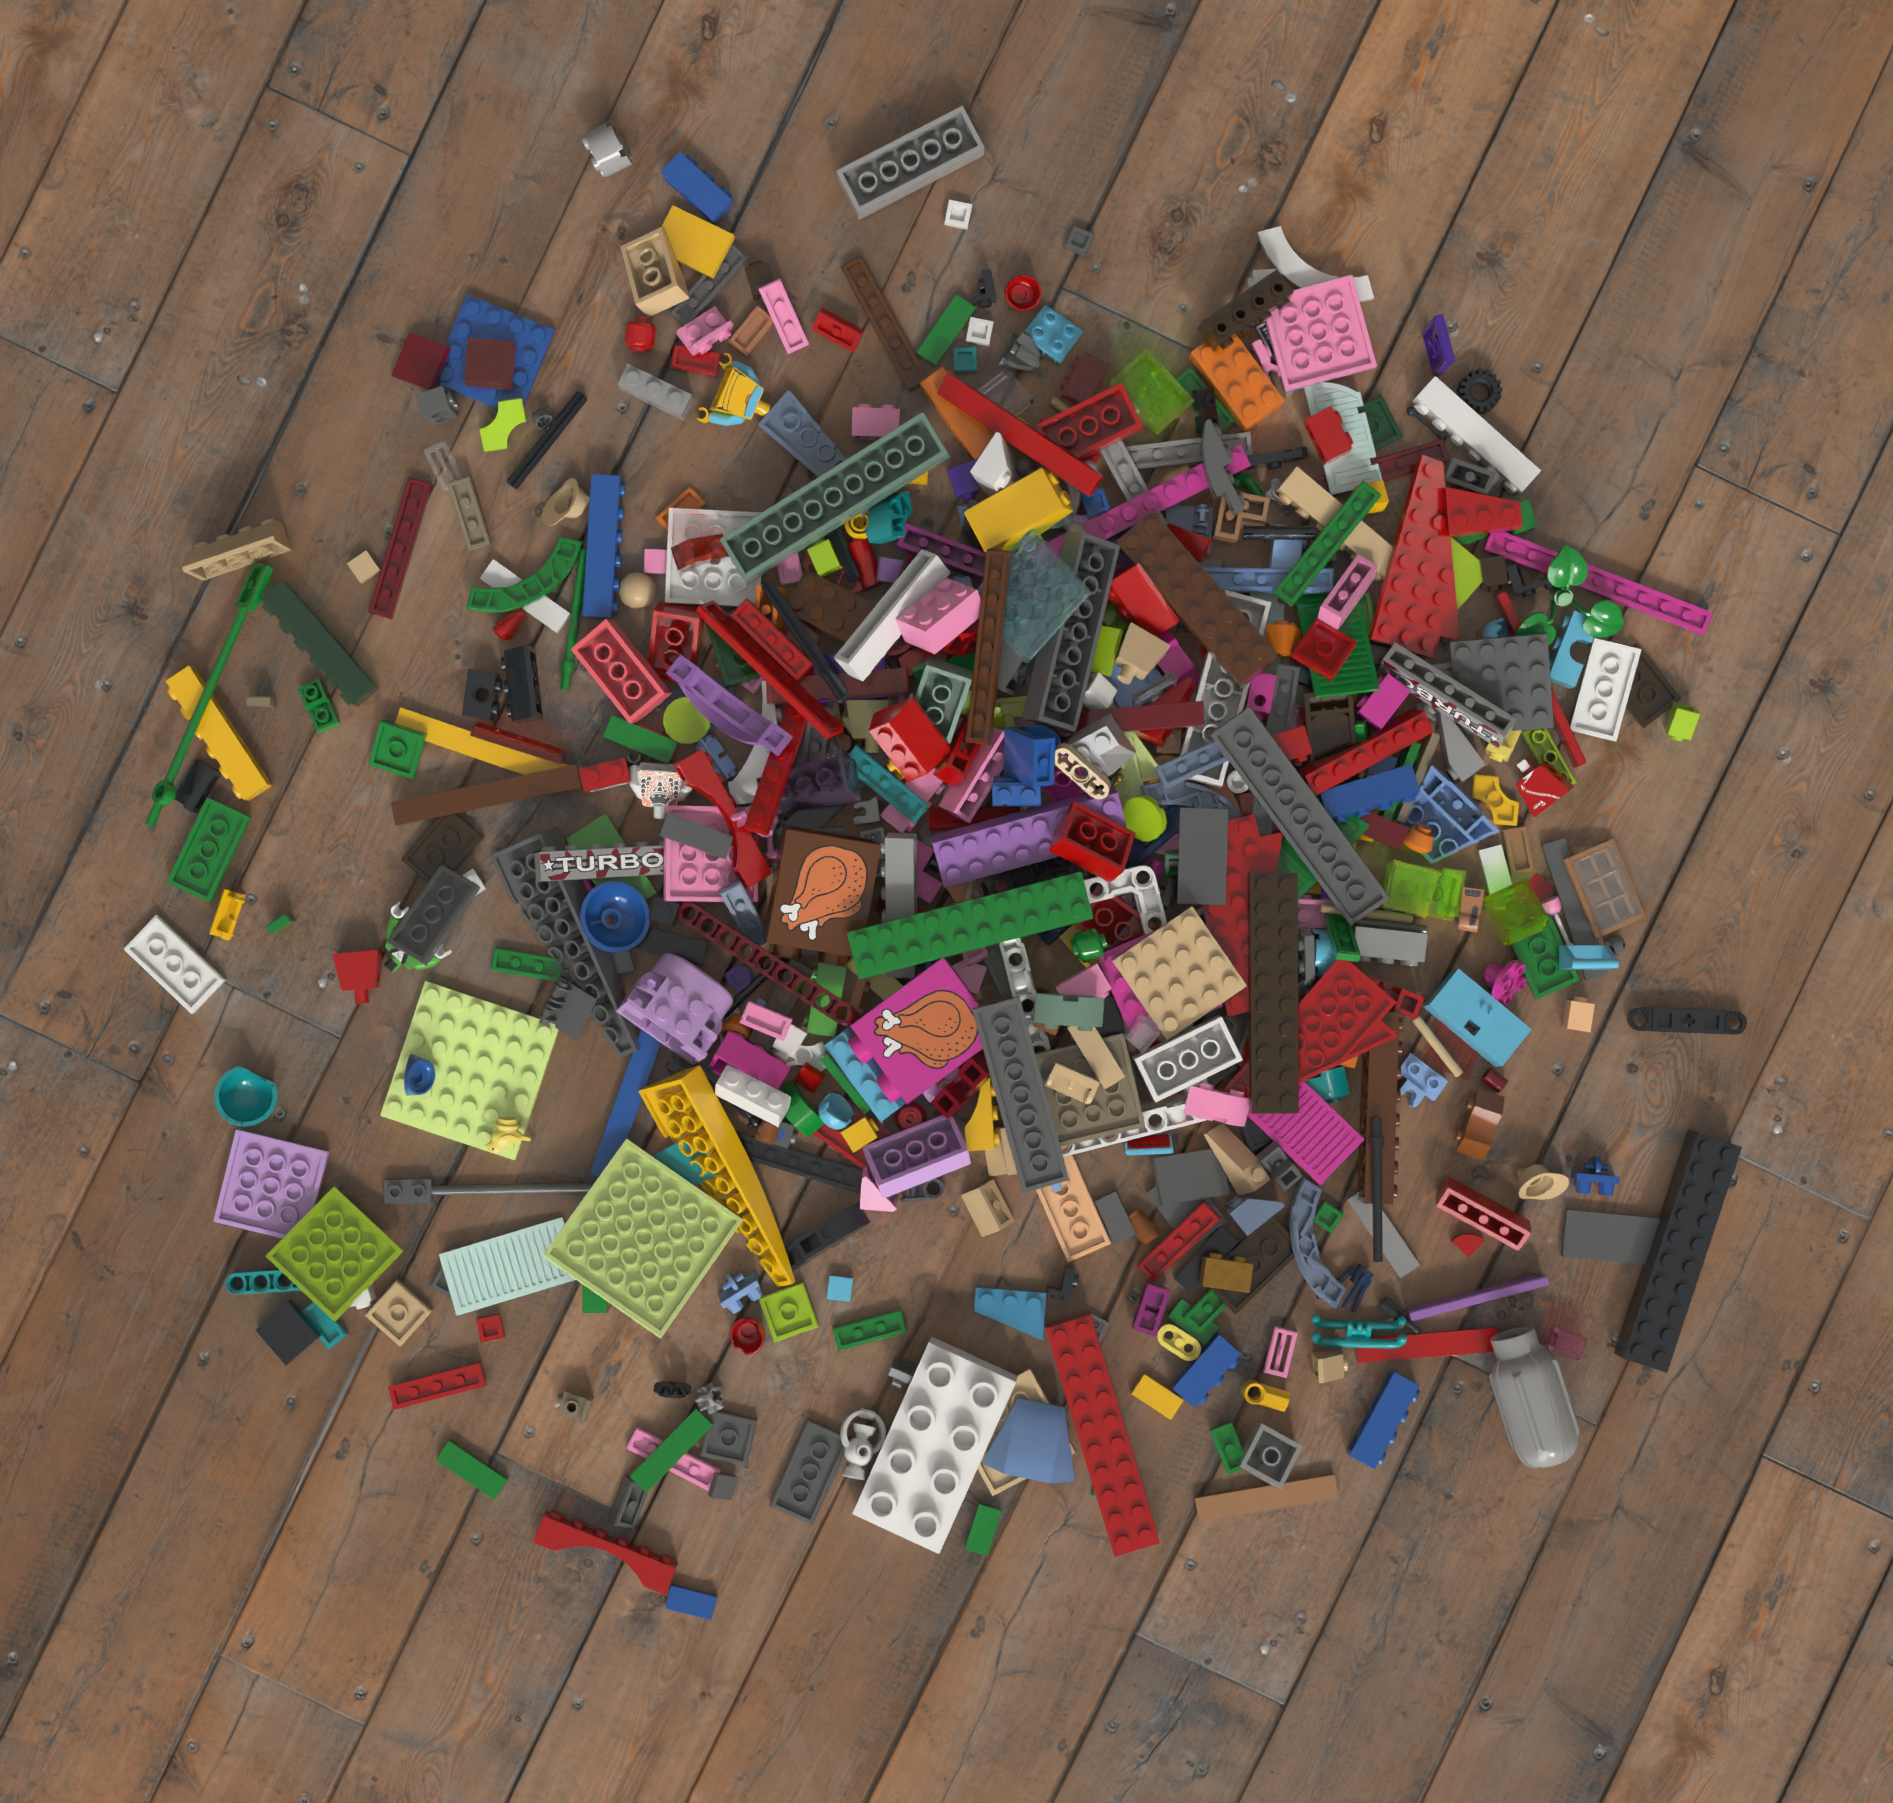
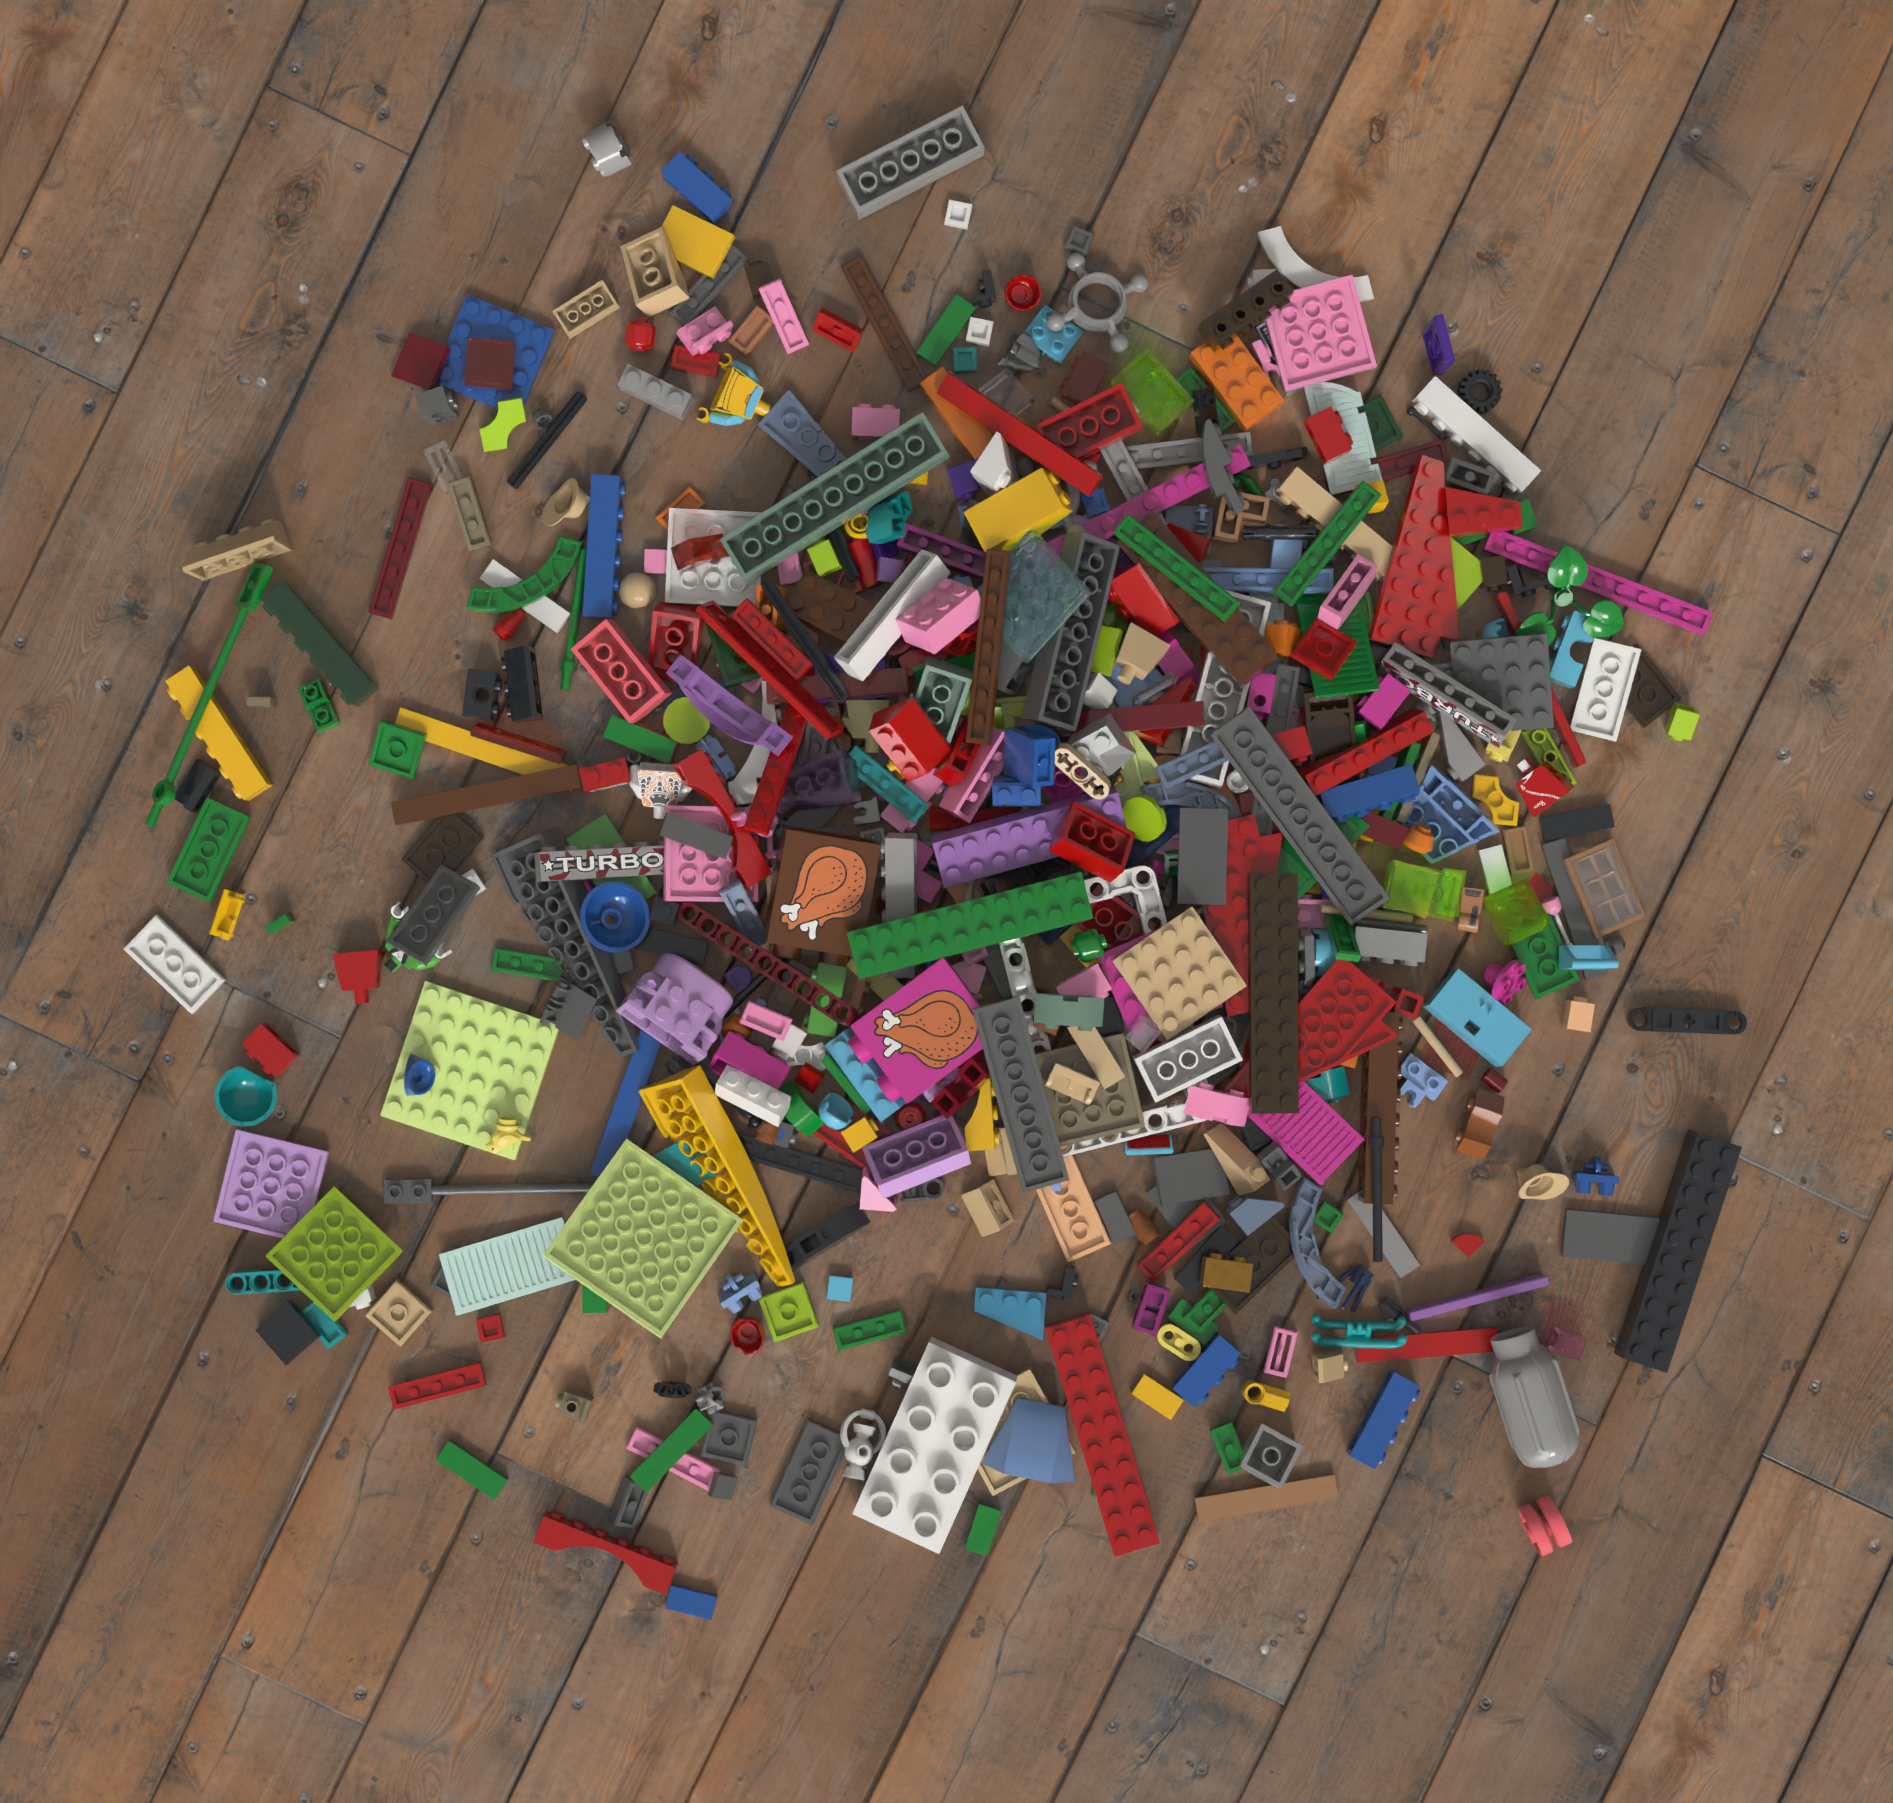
tan tile [347,550,381,584] -> none
red brick [1435,1176,1531,1251] -> none
none -> red brick [242,1023,300,1077]
none -> tan piece [553,280,620,339]
none -> dark purple tile [871,540,900,562]
none -> light grey piece [1046,252,1149,353]
none -> green tile [1113,514,1240,622]
none -> coral wheel [1517,1494,1572,1557]
none -> black tile [1539,804,1615,841]

